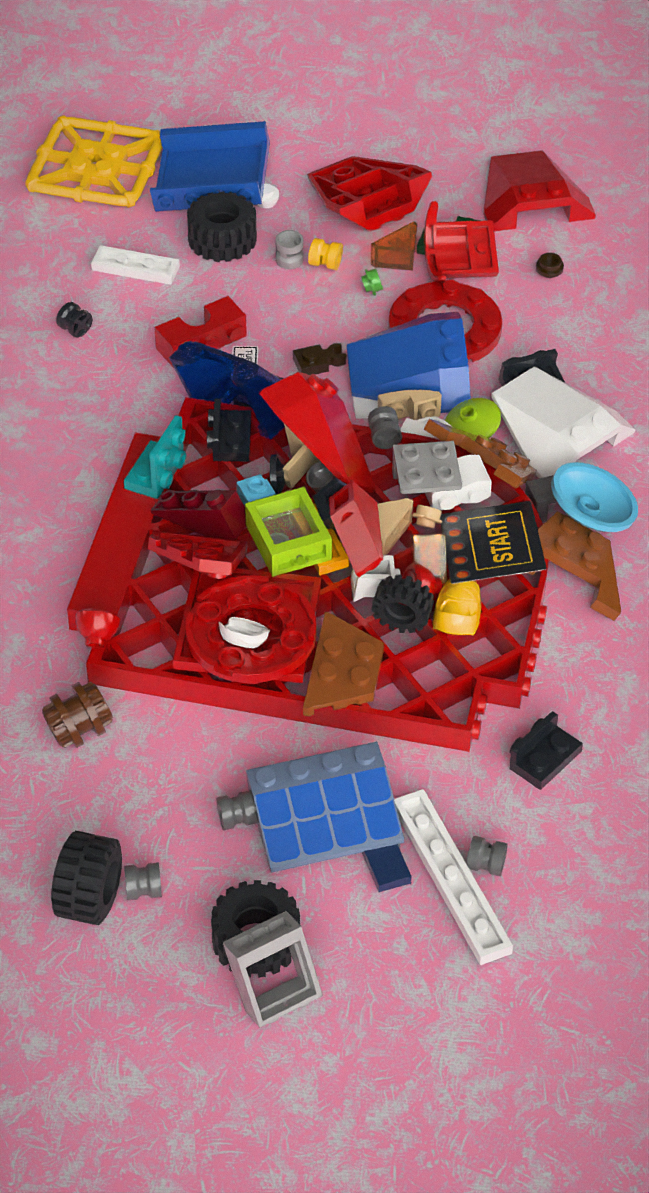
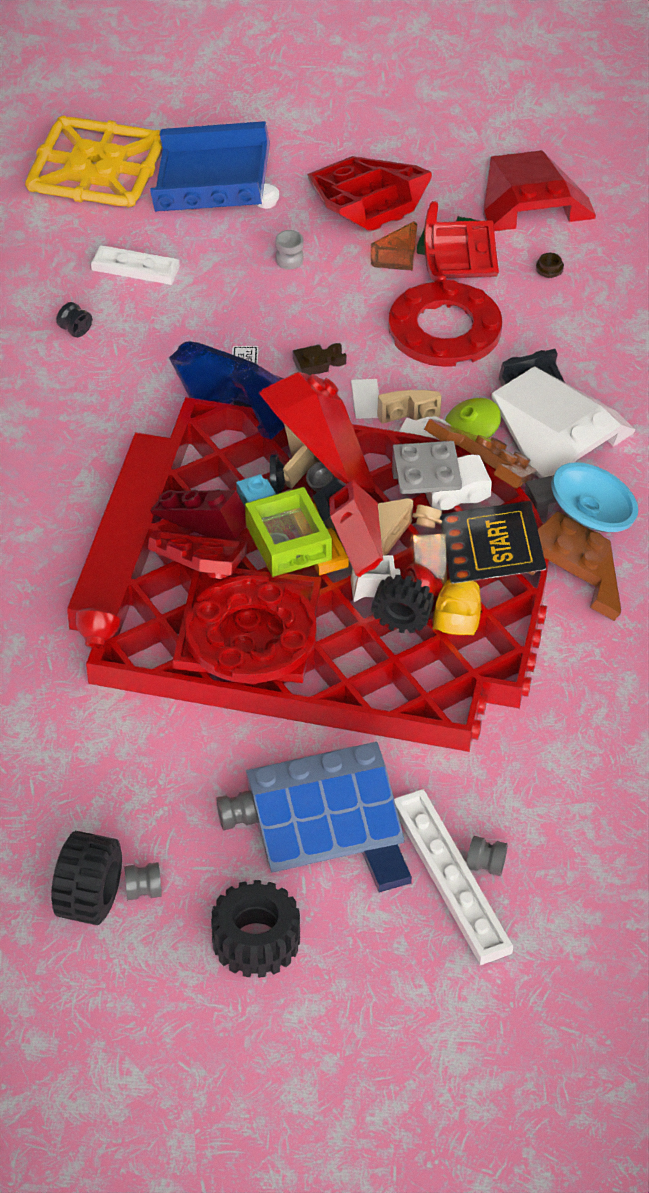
reddish brown piece [42,682,113,748] -> none
teal bracket [124,415,186,499] -> none
red arch [154,296,247,368] -> none
black tyre [187,192,257,262] -> none
black bracket [207,398,251,462] -> none
white piece [219,617,270,648] -> none
light grey window [223,911,323,1028] -> none
dark orange wing [303,612,384,716] -> none
yellow wheel [308,238,343,271] -> none
blue wedge [347,312,471,413] -> none
bright green plate [361,268,383,295] -> none
dark grey wheel [368,406,402,449] -> none
black bracket [509,711,583,790] -> none

